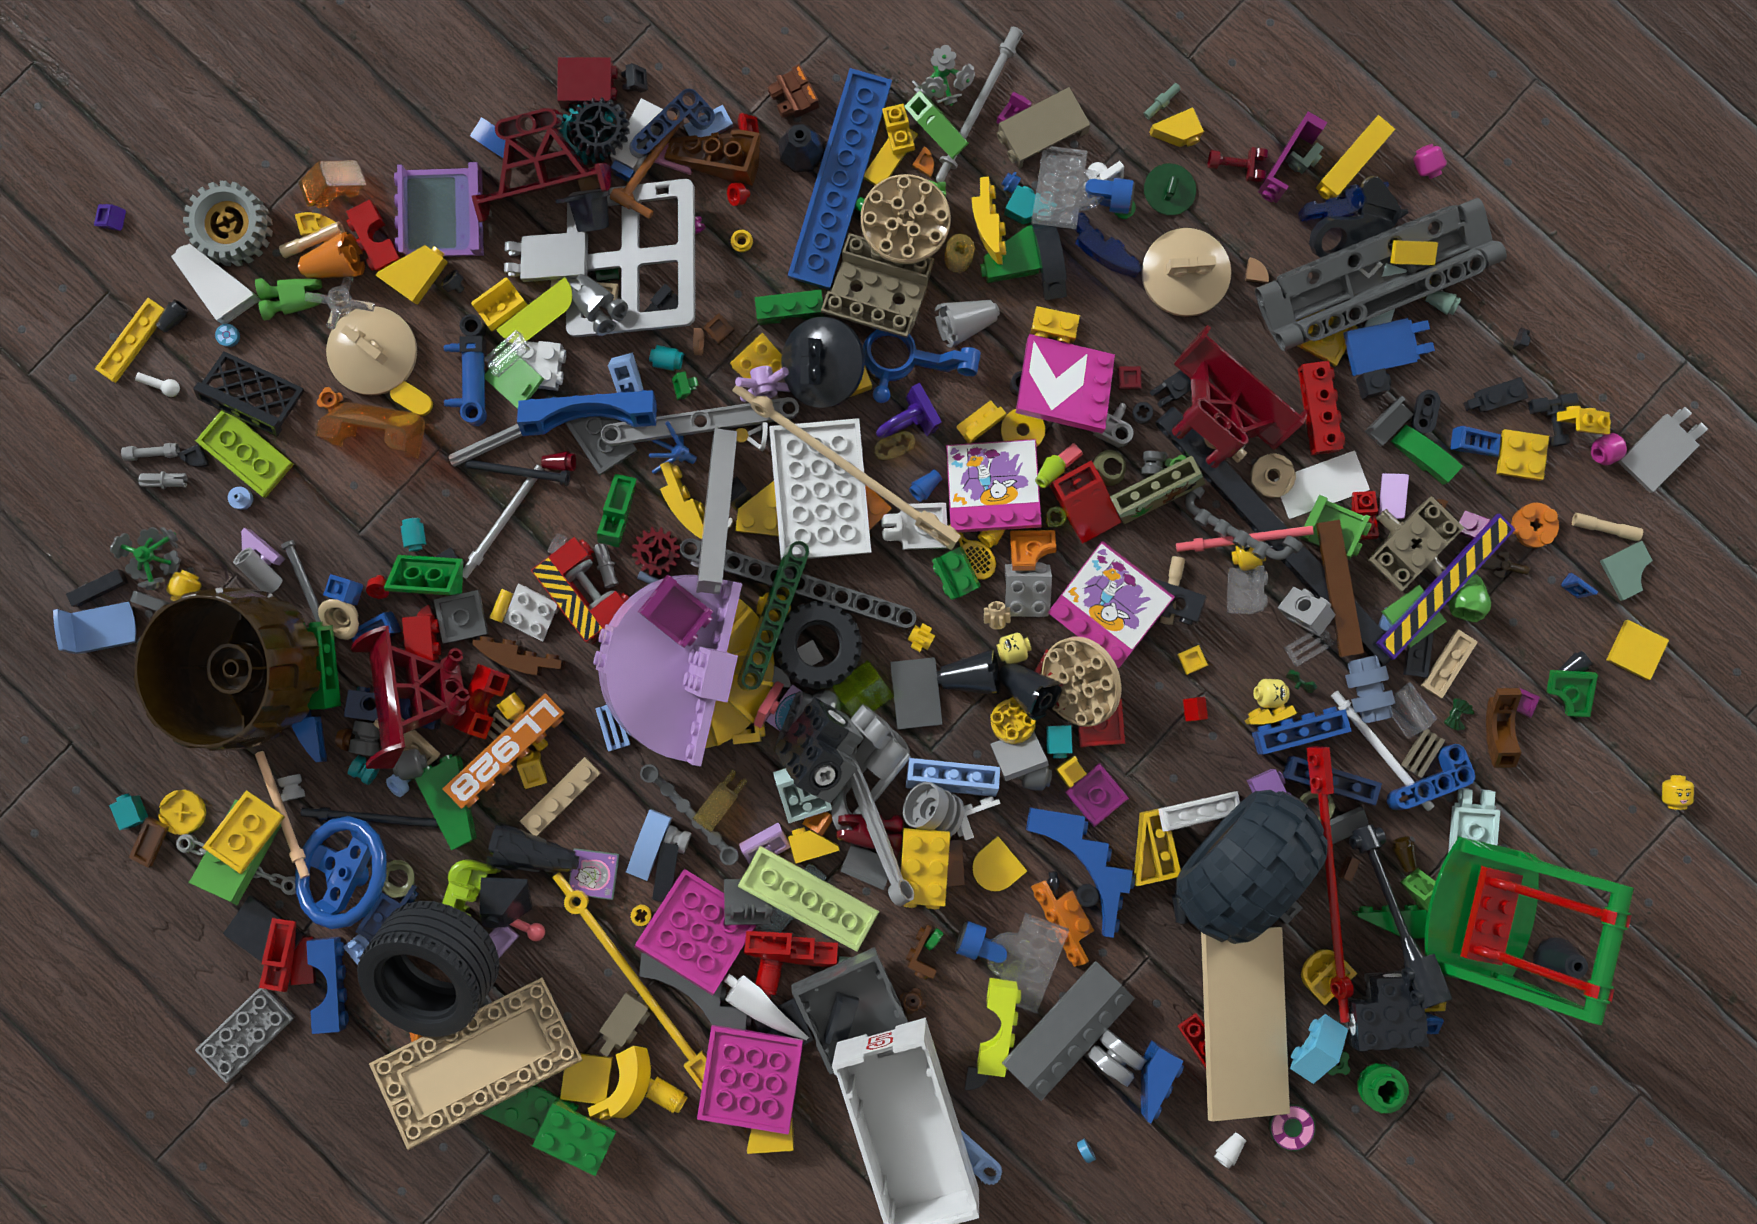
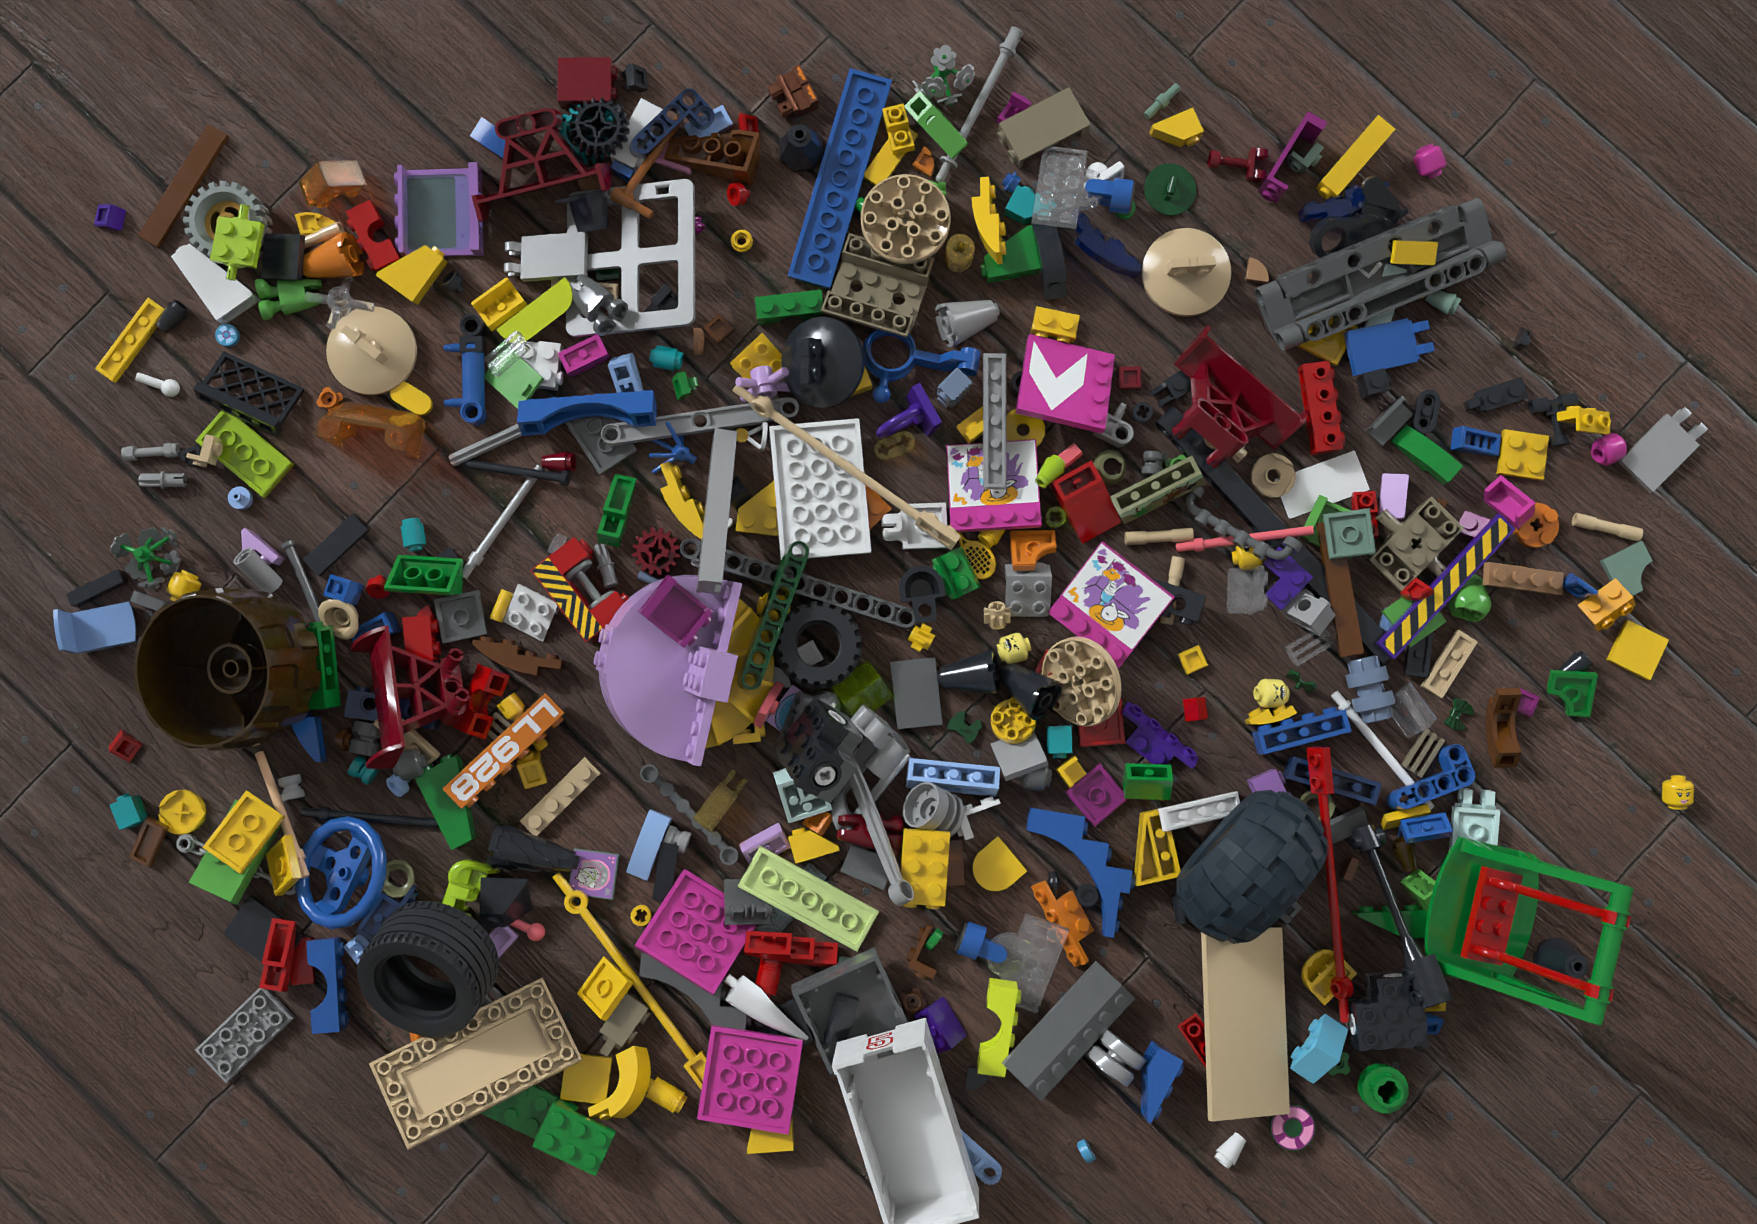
light blue tile [595,705,631,751] -> none
blue cone [909,470,942,502] -> none
none -> red slope [108,729,143,763]
none -> reddish brown tile [138,124,229,249]
none -> tan bracket [186,434,223,468]
none -> lime plate [210,204,265,281]
none -> black tile [261,234,305,281]
none -> yellow tile [266,835,302,896]
none -> black tile [303,514,370,577]
none -> dark pink panel [558,334,611,377]
none -> yellow plate [577,956,633,1021]
none -> black container [899,566,946,623]
none -> dark purple panel [914,997,966,1054]
none -> sand blue brick [936,368,972,409]
none -> dark green piece [947,711,982,744]
none -> light grey tile [983,353,1006,490]
none -> dark purple bracket [1121,702,1199,769]
none -> green brick [1122,763,1173,800]
none -> tan piece [1124,528,1194,545]
none -> dark purple plate [1263,546,1313,611]
none -> sand green tile [1323,508,1376,560]
none -> yellow tile [1381,804,1431,830]
none -> blue panel [1397,813,1453,844]
none -> red tile [1400,578,1434,601]
none -> medium nougat plate [1483,562,1564,595]
none -> dark pink panel [1484,475,1535,529]
none -> light orange bracket [1578,578,1636,631]

